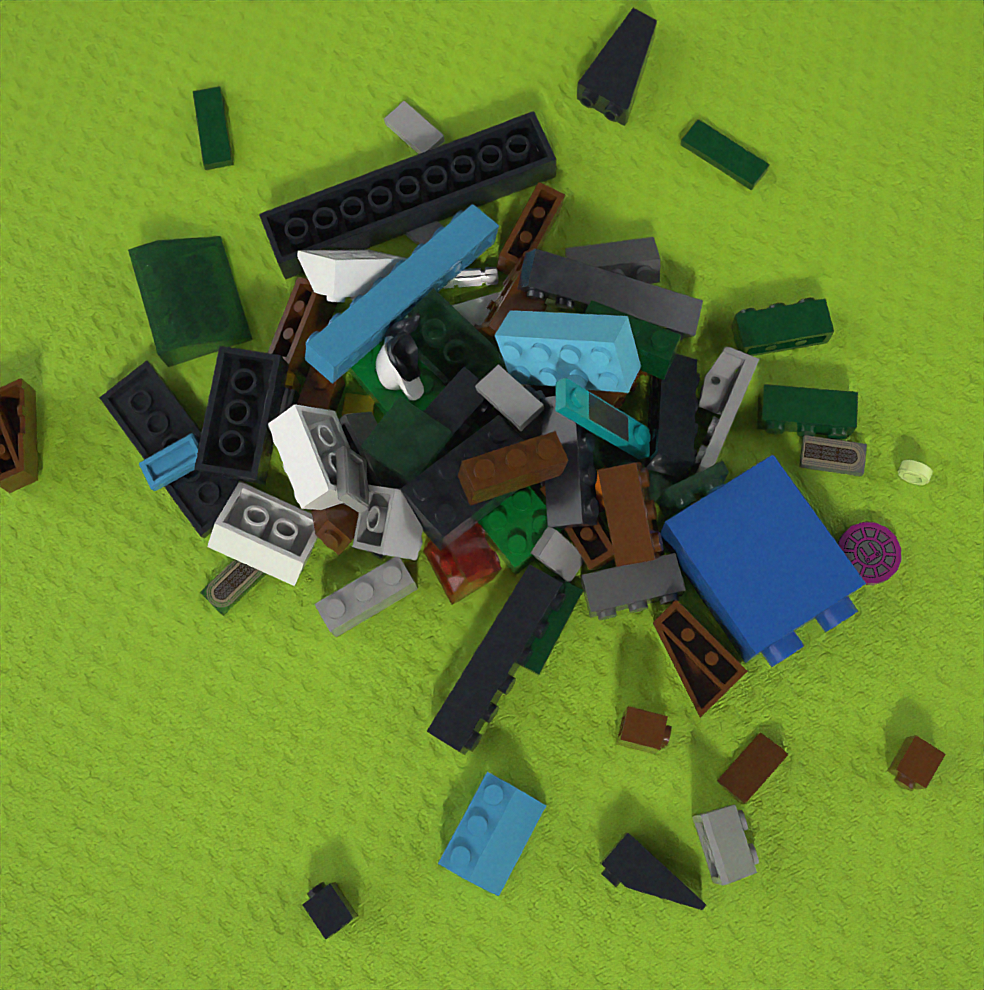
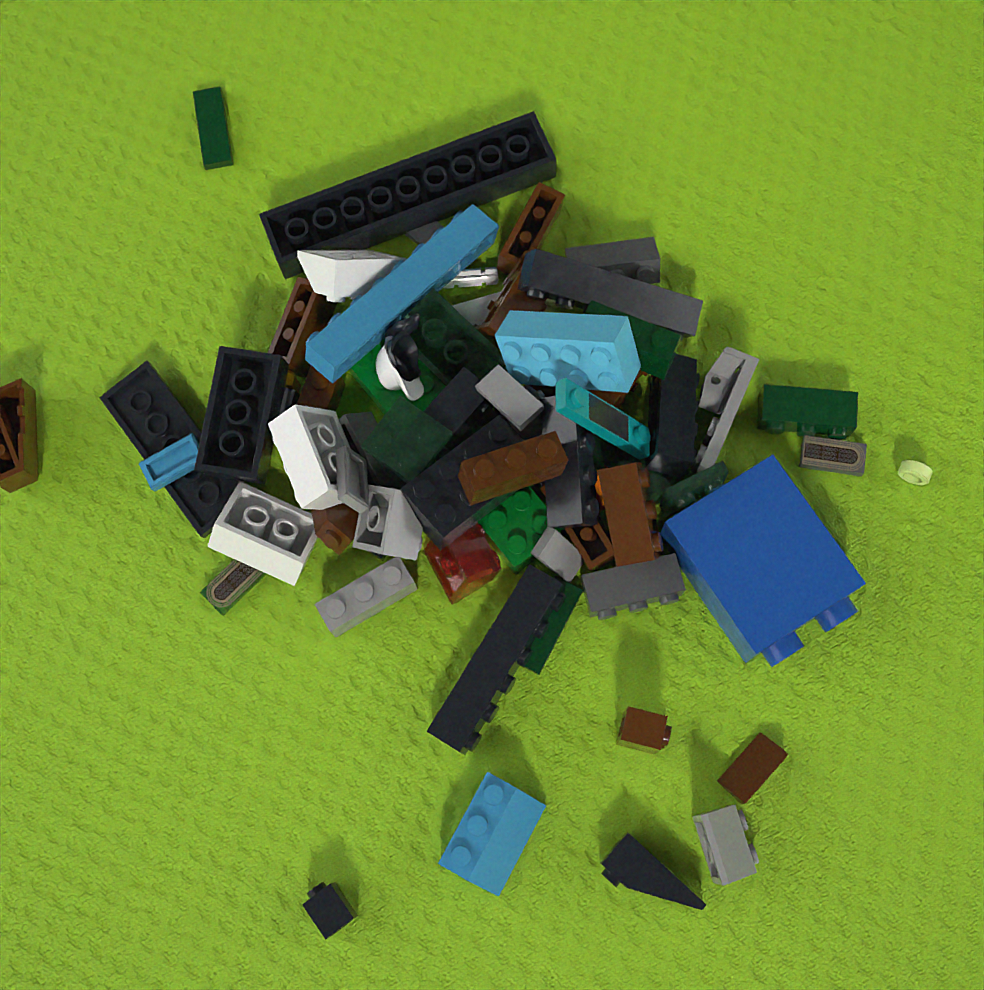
clear green slope [128,236,253,367] -> none
yellow tile [342,393,375,416] -> none
light grey tile [384,101,445,154] -> none
black slope [577,7,657,126] -> none
reddish brown wedge [653,600,748,718] -> none
dark green tile [680,119,770,191] -> none
dark green brick [731,297,834,356] -> none
tile [838,522,902,586] -> none
reddish brown brick [887,735,946,791] -> none

